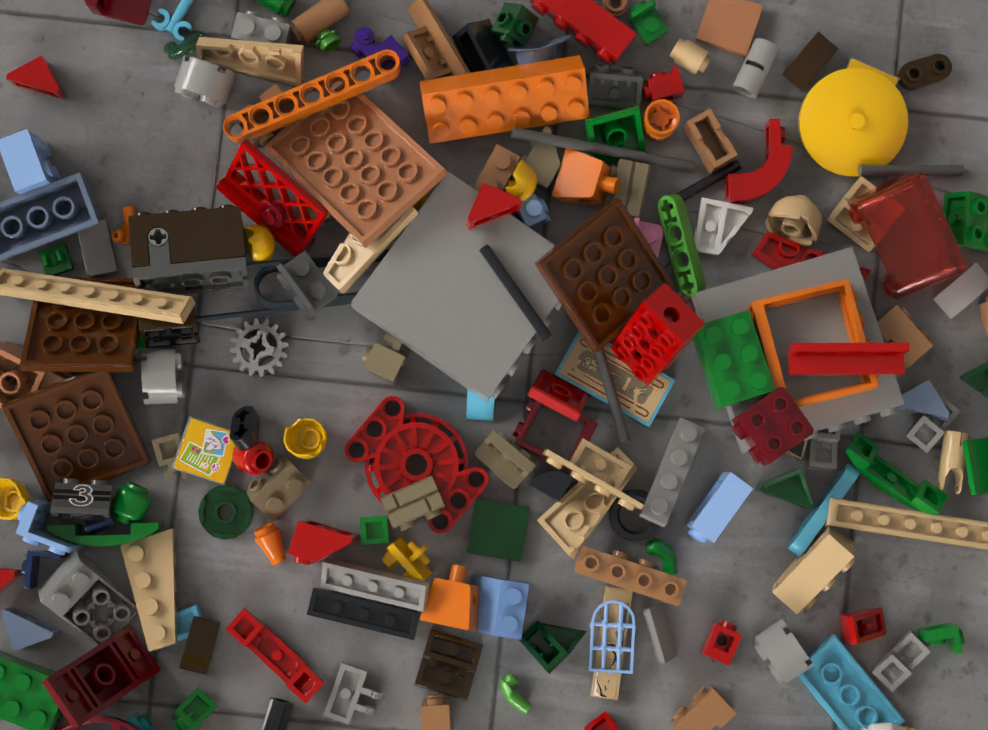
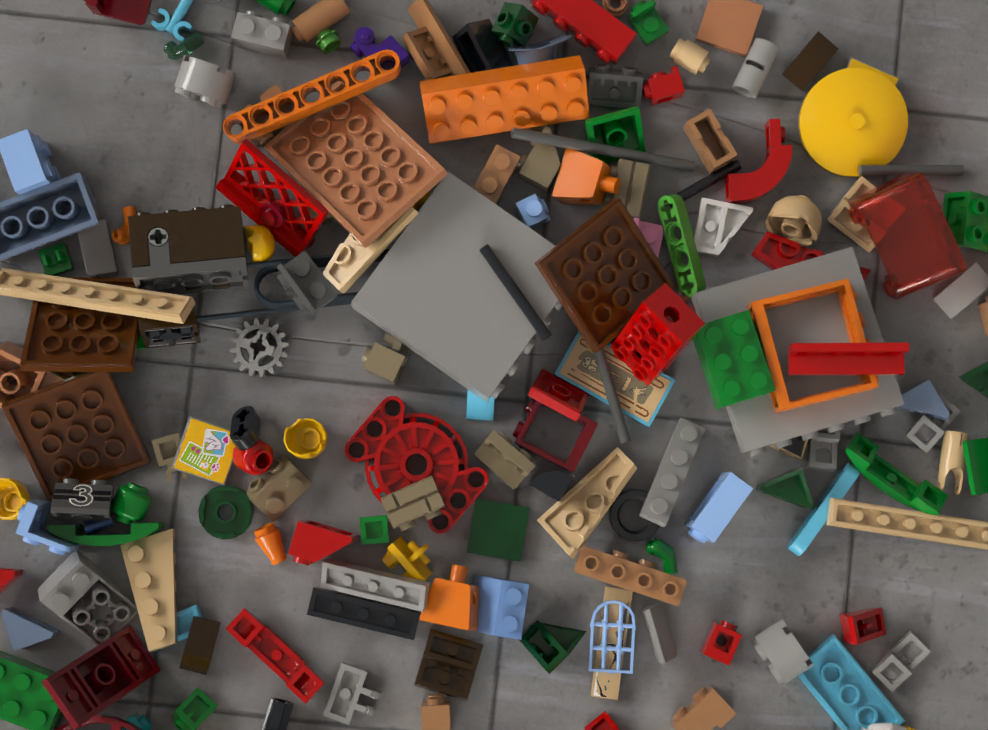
red slope [6,56,66,100] -> none
dark blue bracket [21,550,67,589] -> none
light grey brick [141,349,184,405] -> none
tan wing [196,37,304,86] -> none
red slope [466,182,522,230] -> none
bright green arm [500,673,531,714] -> none
yellow hair [506,160,537,202] -> none
tan bracket [543,439,644,511] -> none
orange wheel [641,99,680,142] -> none
dark red bracket [731,387,814,466] -> none
tan wedge [772,524,855,614] -> none
medium nougat brick [876,305,933,368] -> none
dark brown plate [897,54,952,90] -> none
green bracket [918,623,965,654] -> none

